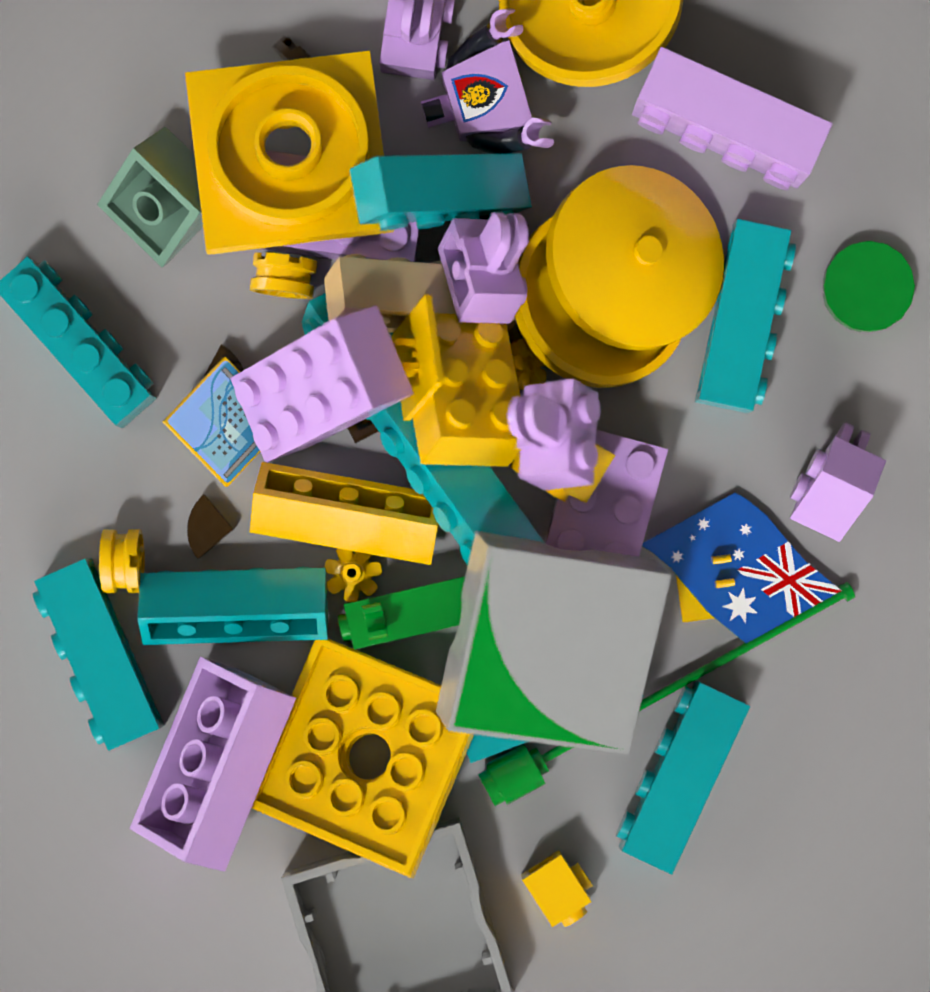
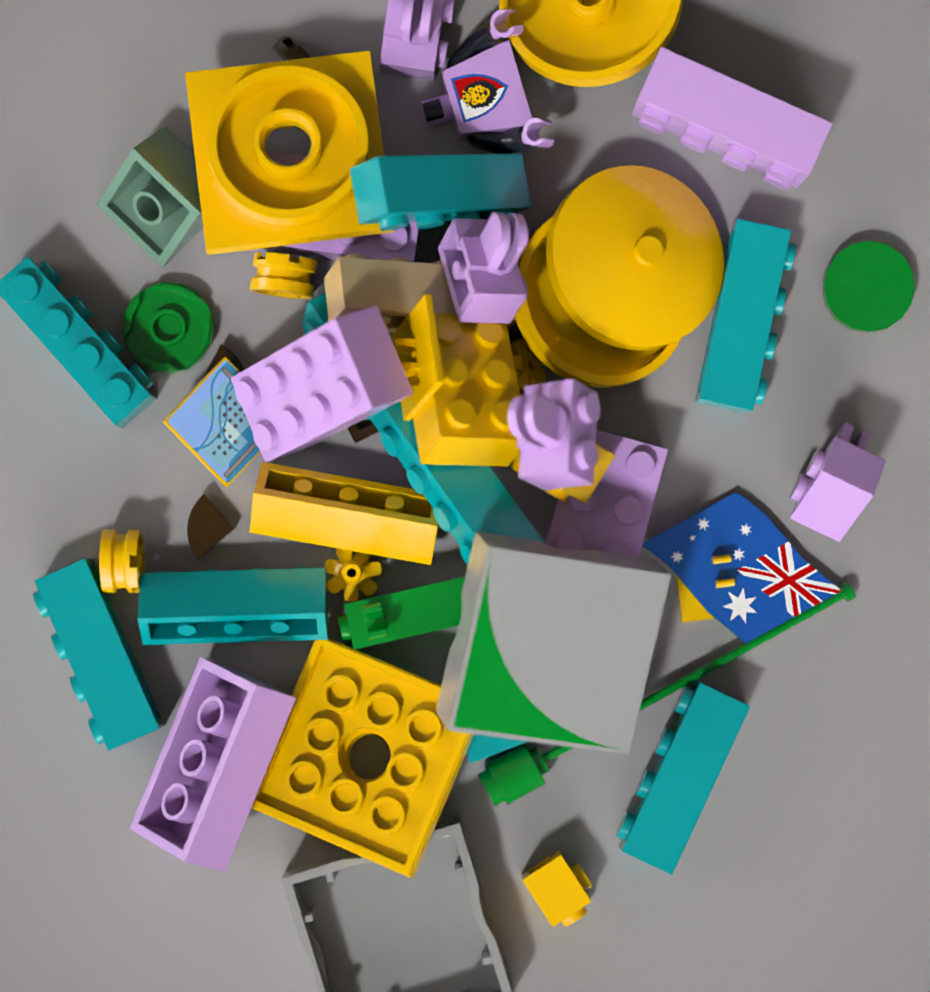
none -> green tile [122,282,215,374]

